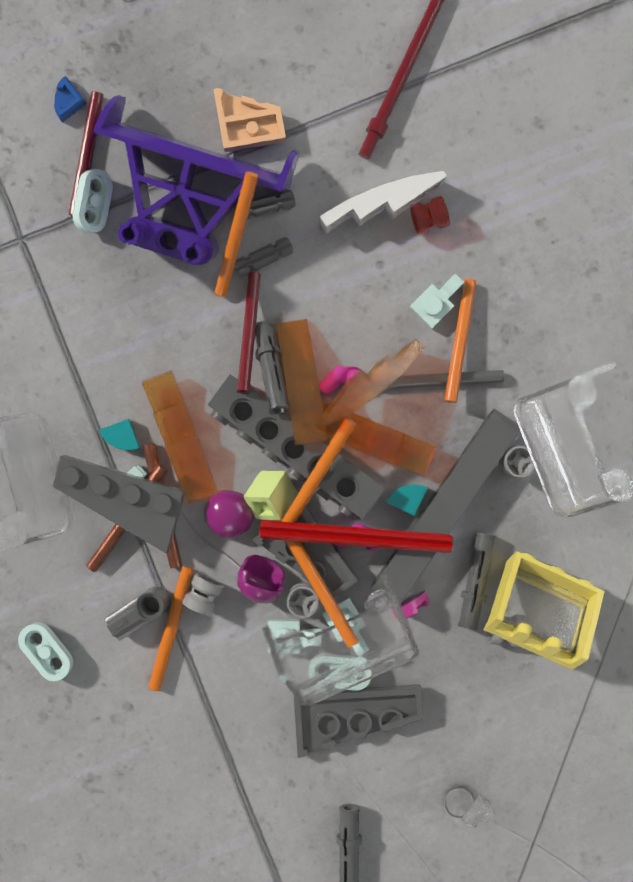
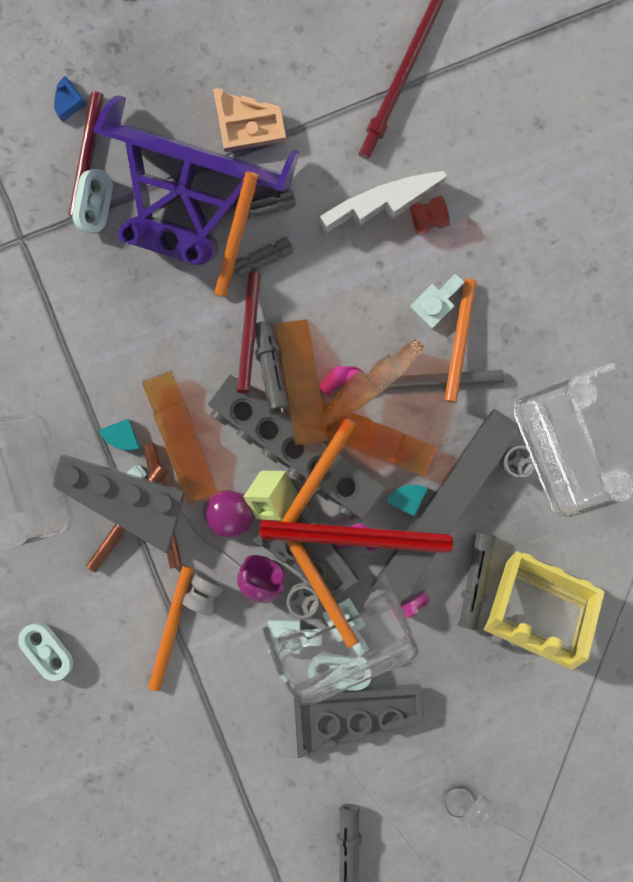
dark grey piece [105,587,170,641] -> none

